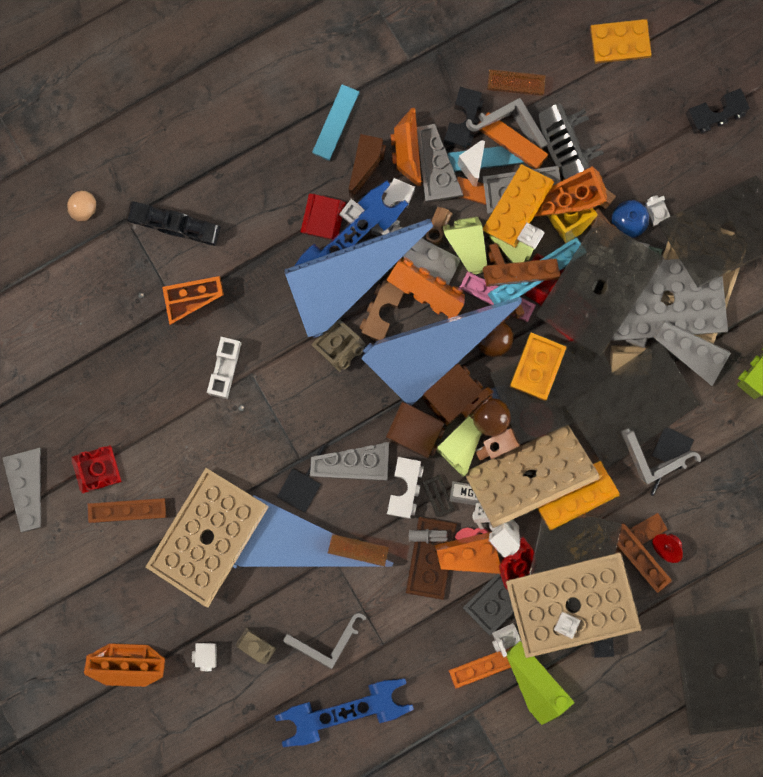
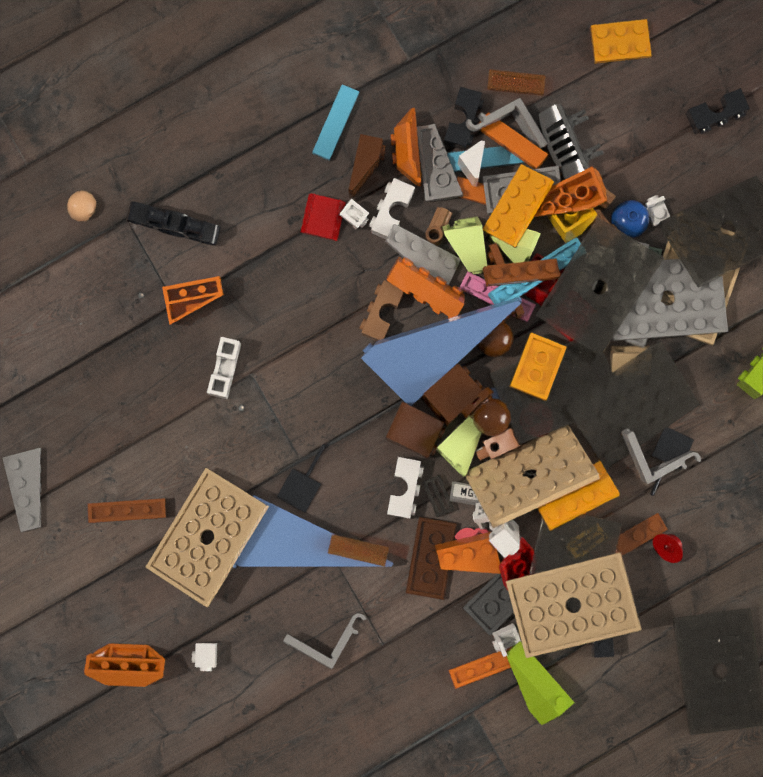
red slope [72,445,121,493] -> none
dark tan torso [236,628,277,664] -> none
blue piece [275,678,414,747] -> none
medium blue slope [284,219,433,338] -> none
blue piece [294,180,408,266] -> none
light grey wing [310,442,389,481] -> none
dark tan plate [311,319,366,372] -> none
light grey axle [409,528,447,544] -> none
white tile [517,223,544,249] -> none
white tile [554,612,581,638] -> none
dark orange plate [608,522,672,593] -> none
light grey wing [654,320,731,386] -> none

